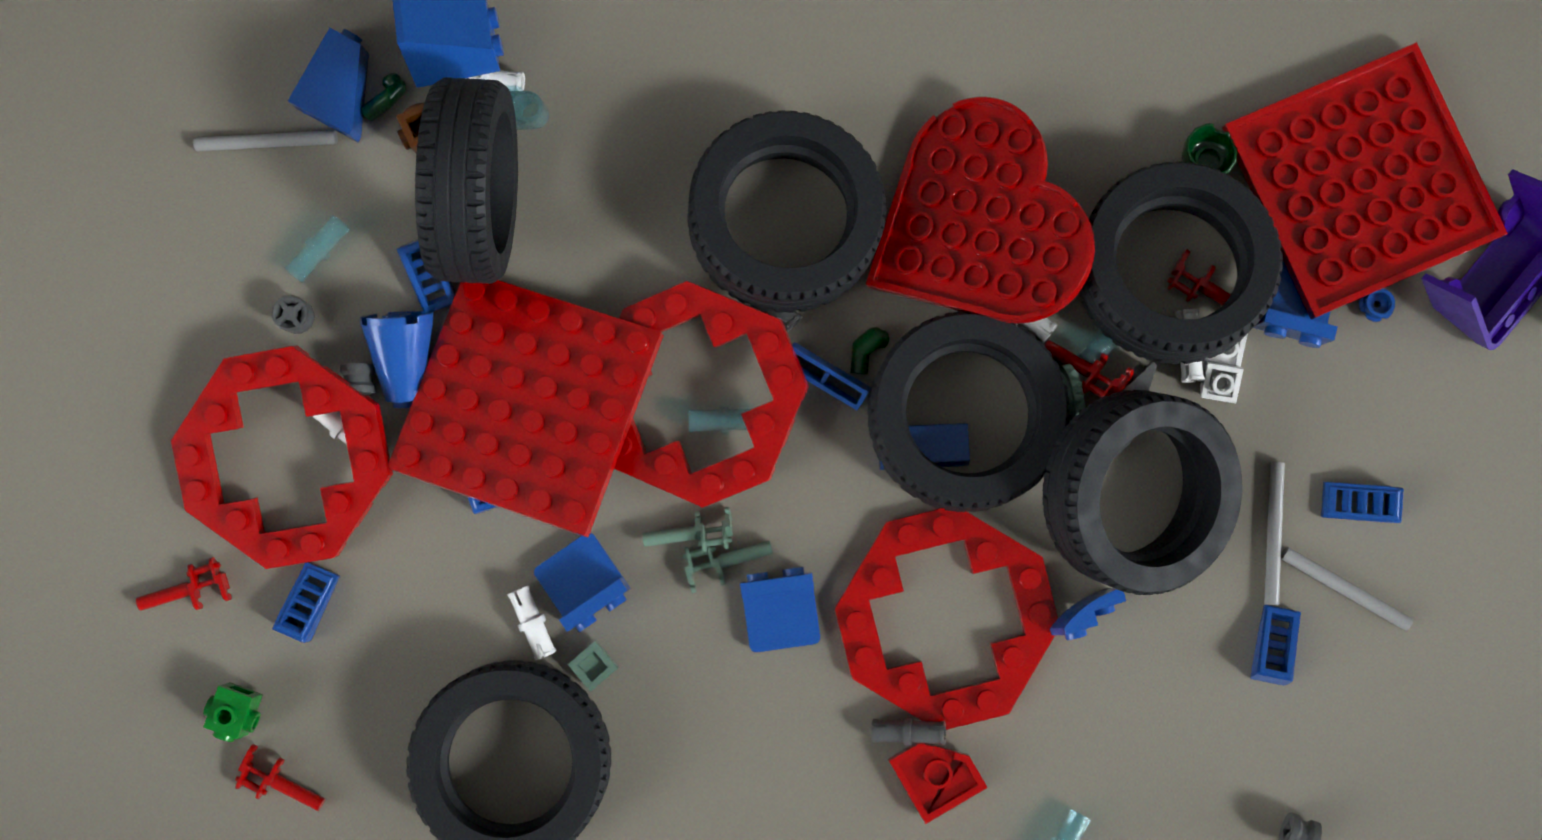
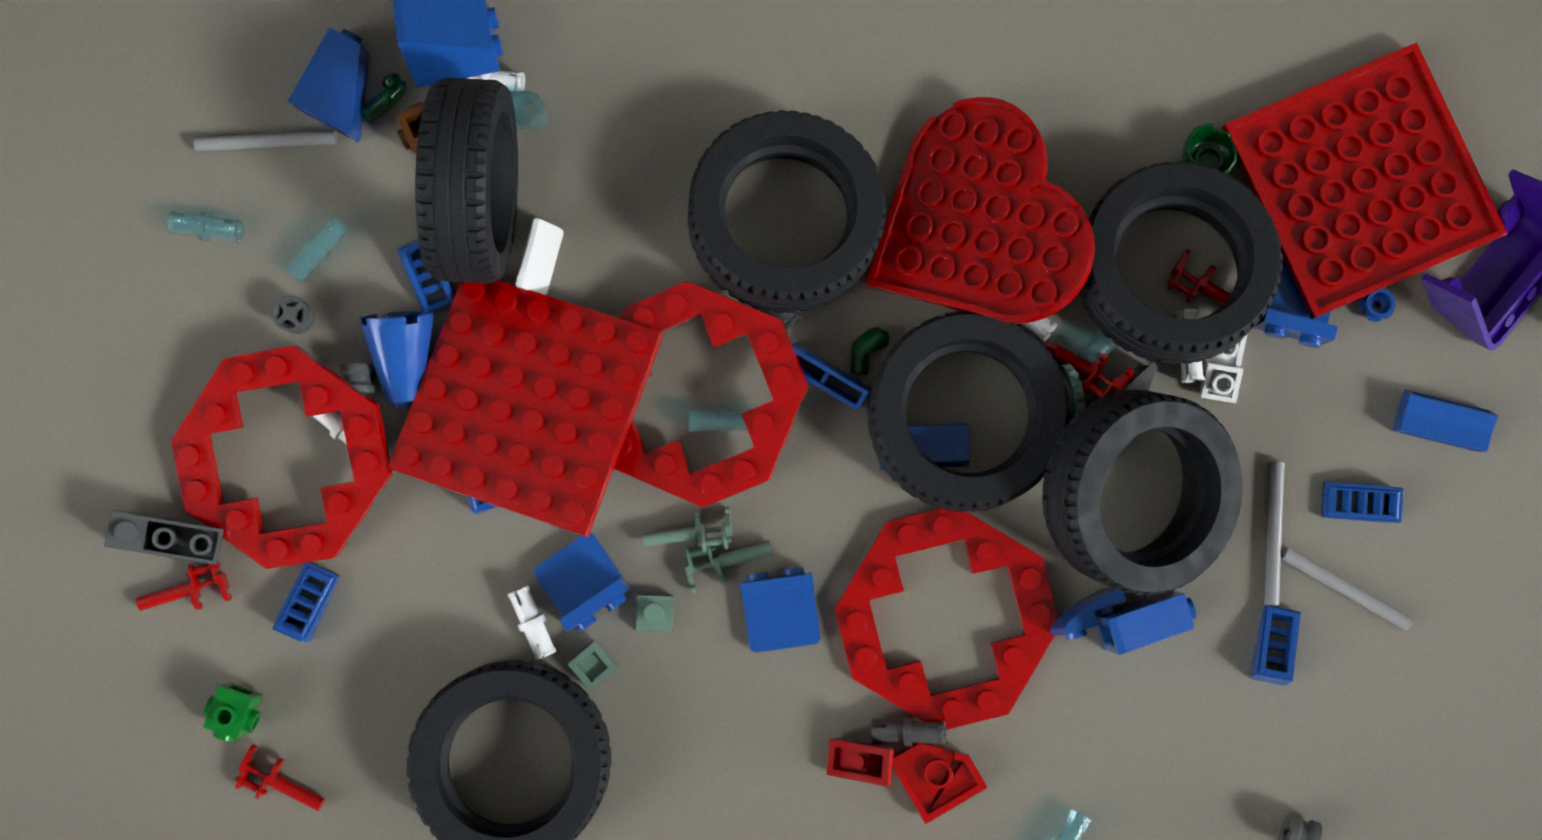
none -> dark grey slope [104,509,224,565]
none -> clear light blue pin [166,211,244,243]
none -> white slope [515,218,564,295]
none -> sand green plate [636,595,674,632]
none -> red slope [827,738,894,787]
none -> blue slope [1096,592,1196,655]
none -> blue piece [1393,389,1498,452]

